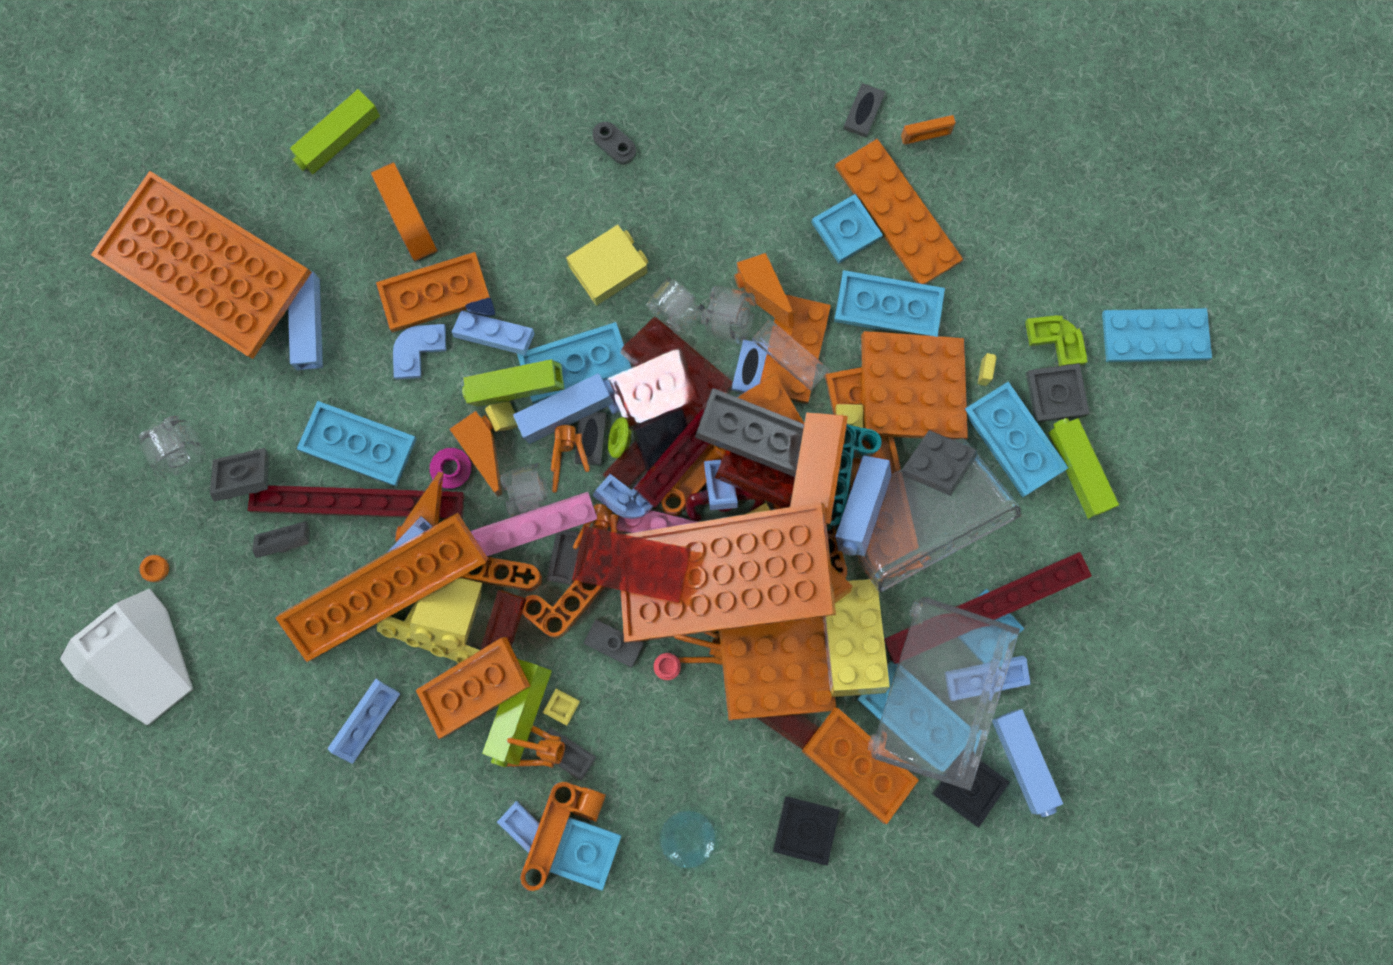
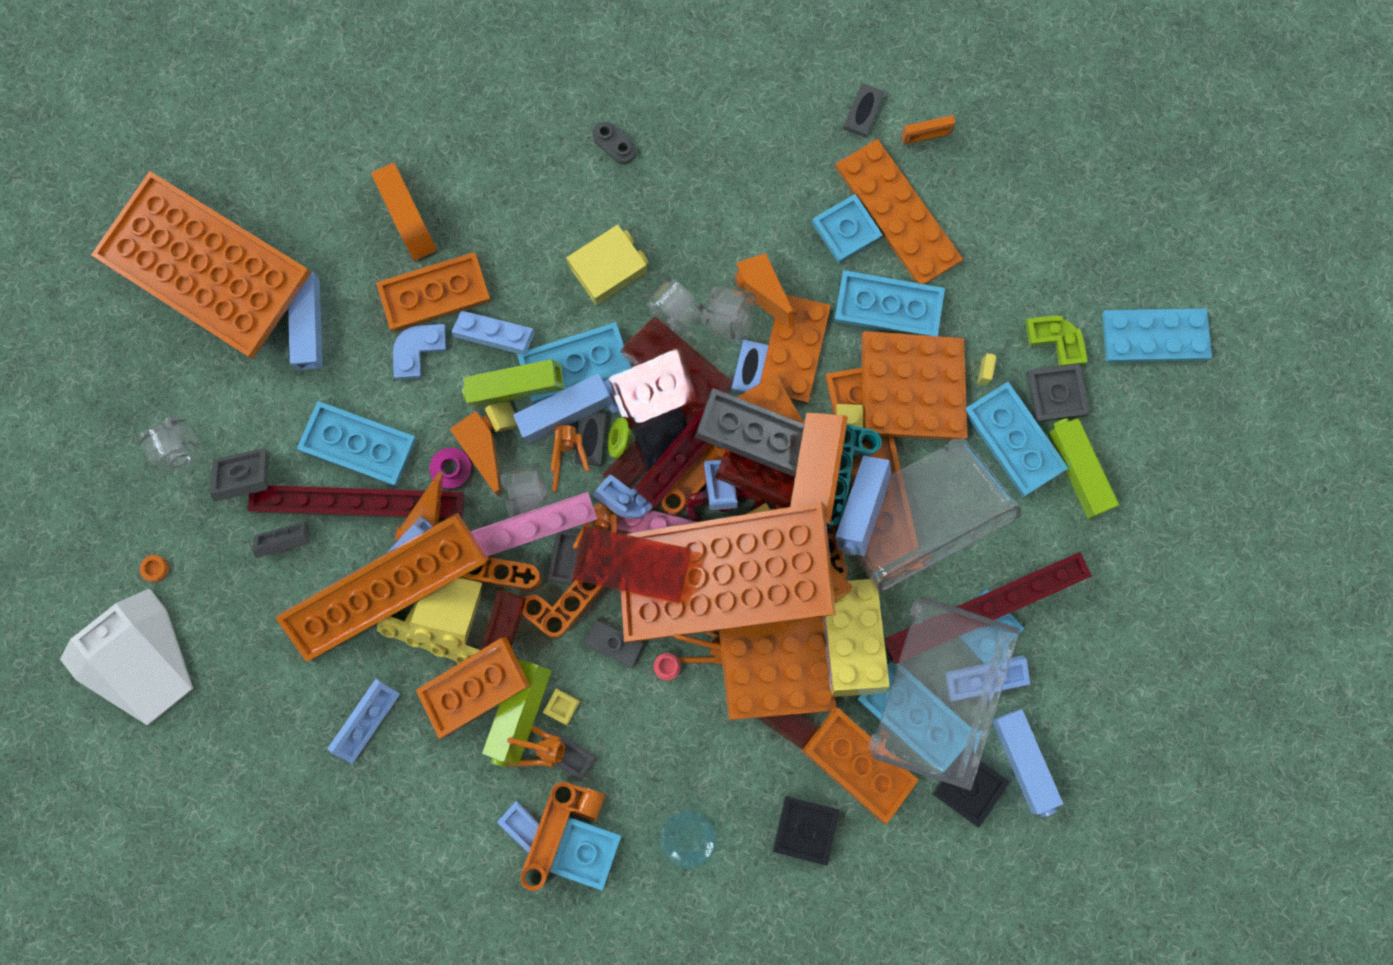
lime brick [290,89,380,175] -> none
dark blue slope [465,298,496,316] -> none
clear plate [752,319,830,391] -> none
dark grey plate [902,430,977,496] -> none

